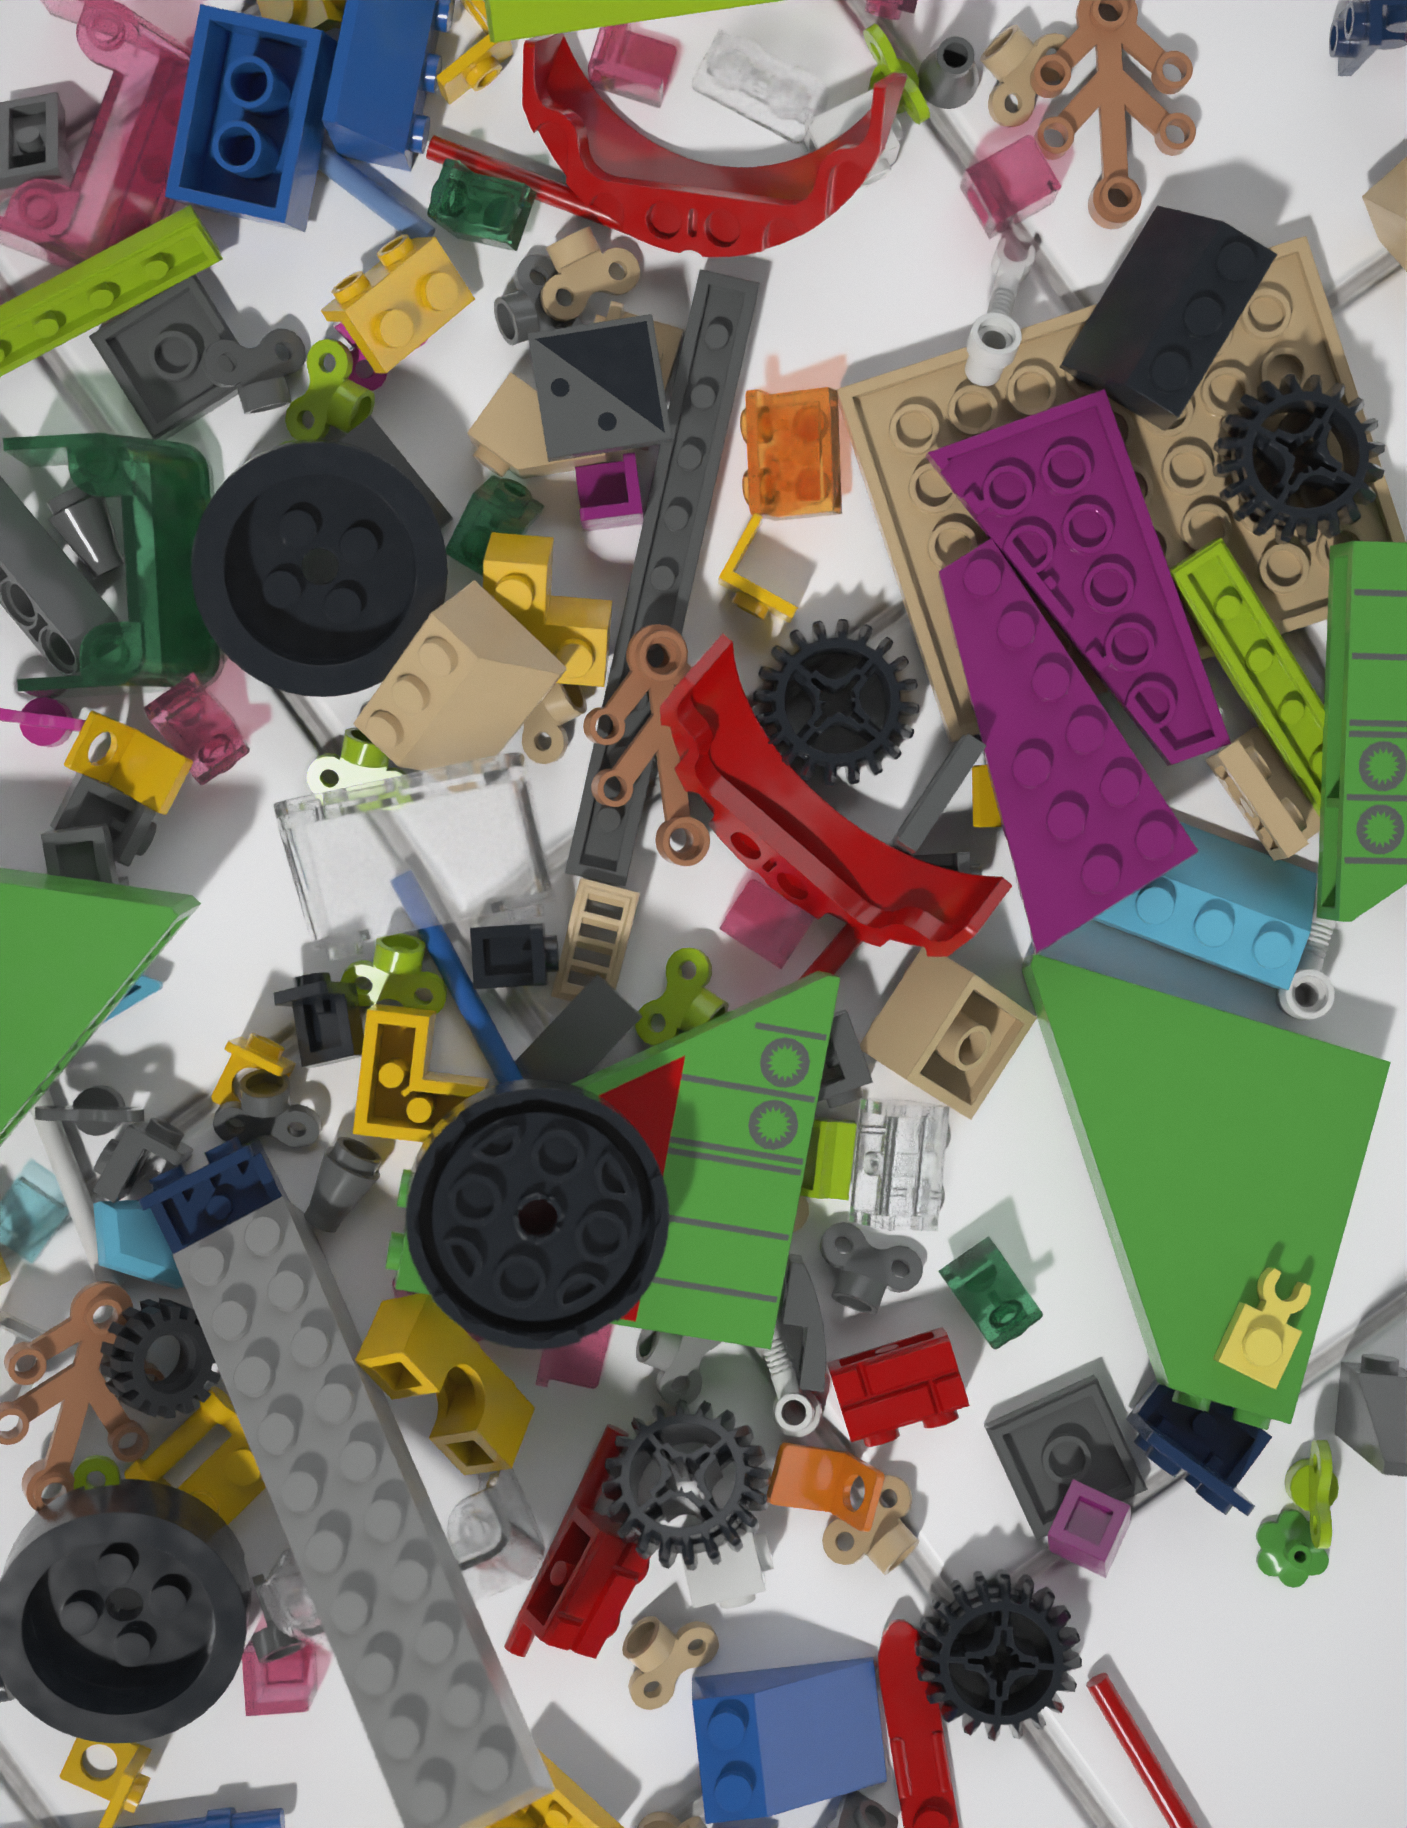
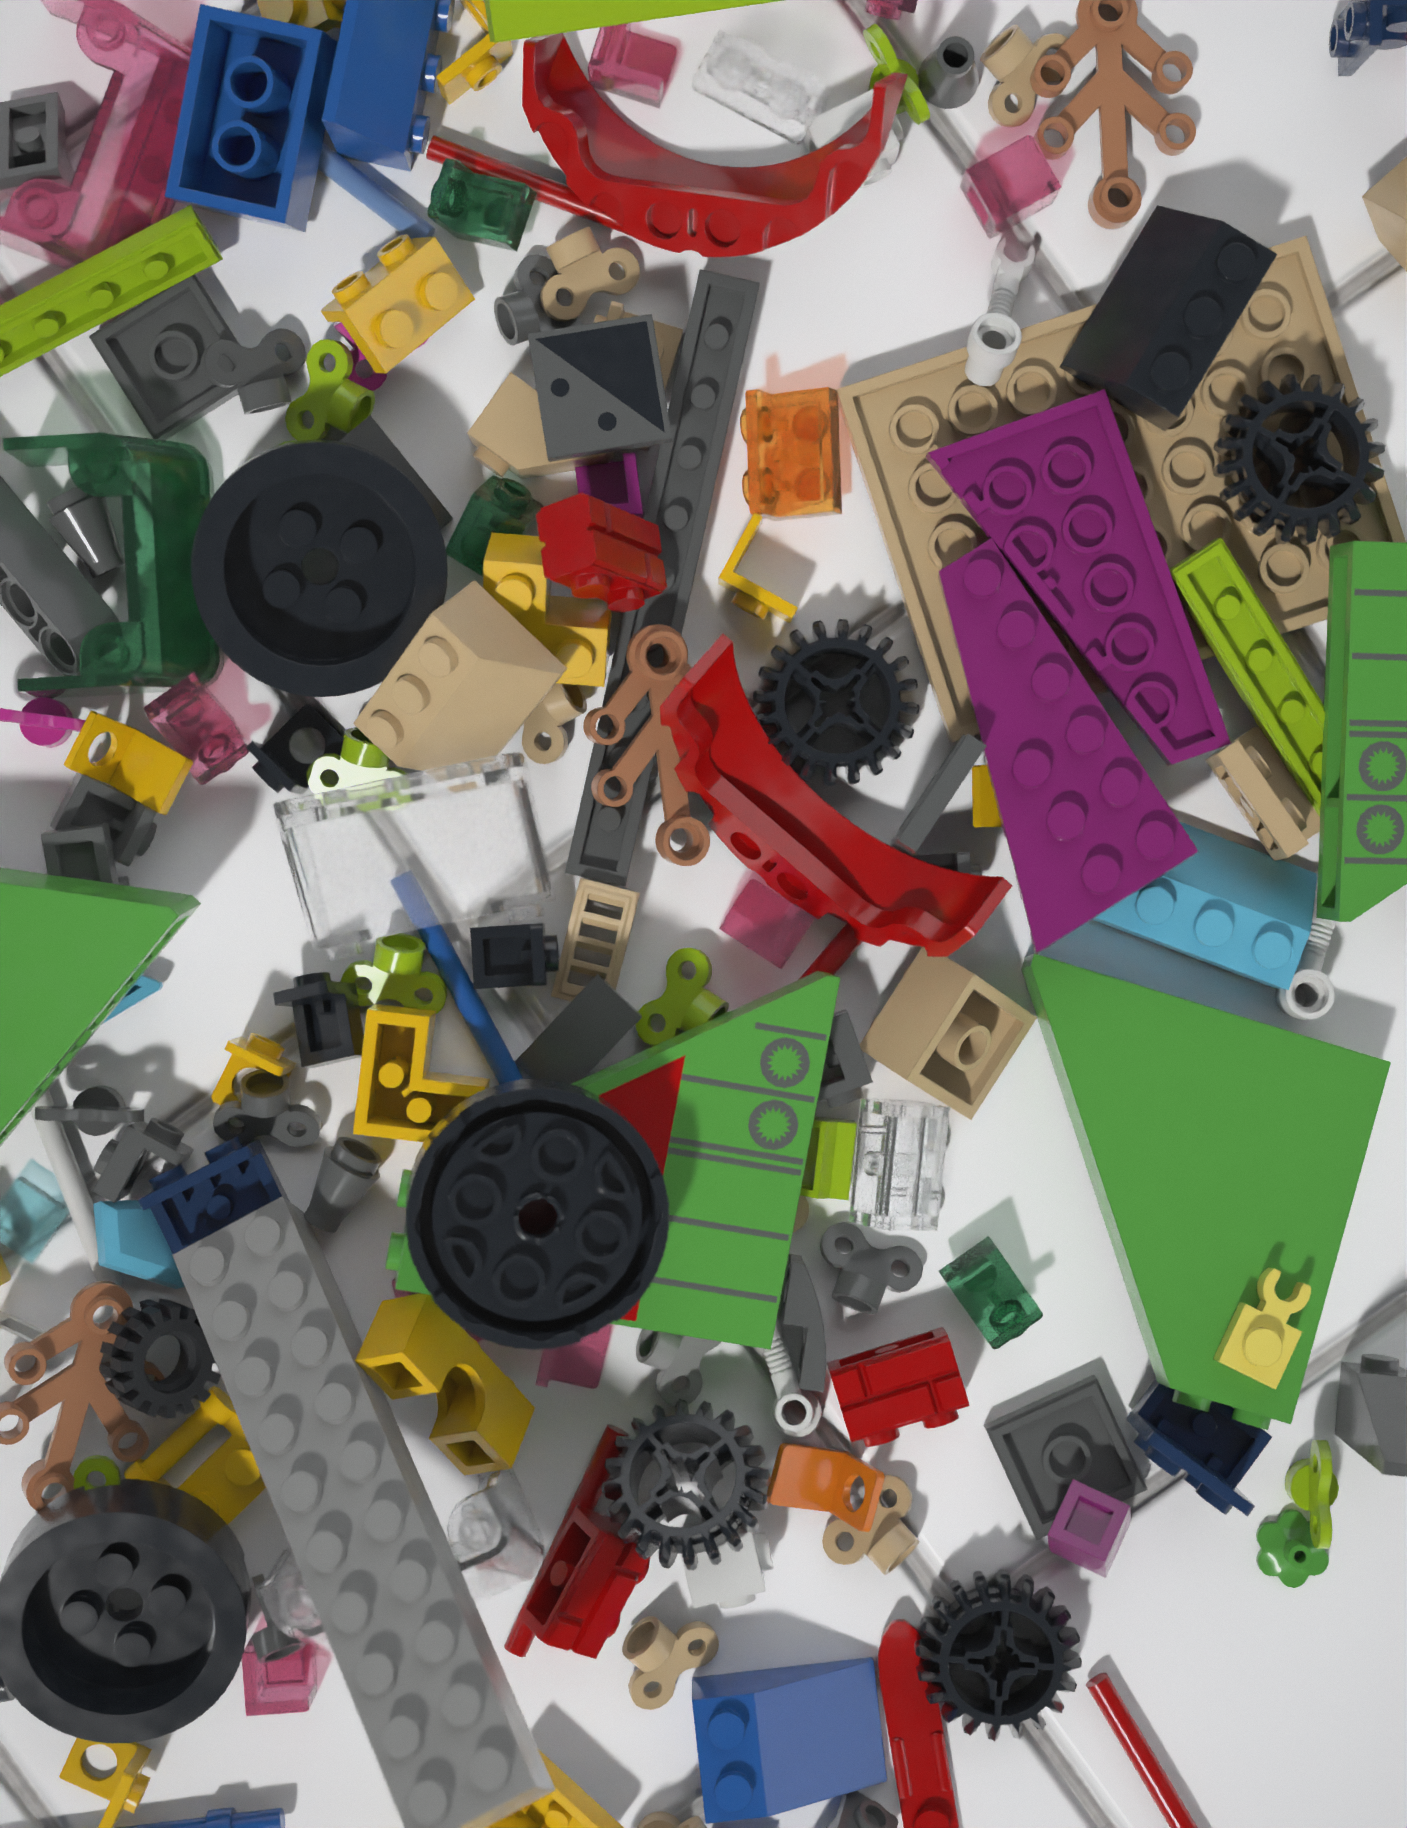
none -> black bracket [246,704,344,795]
none -> red brick [536,492,667,612]

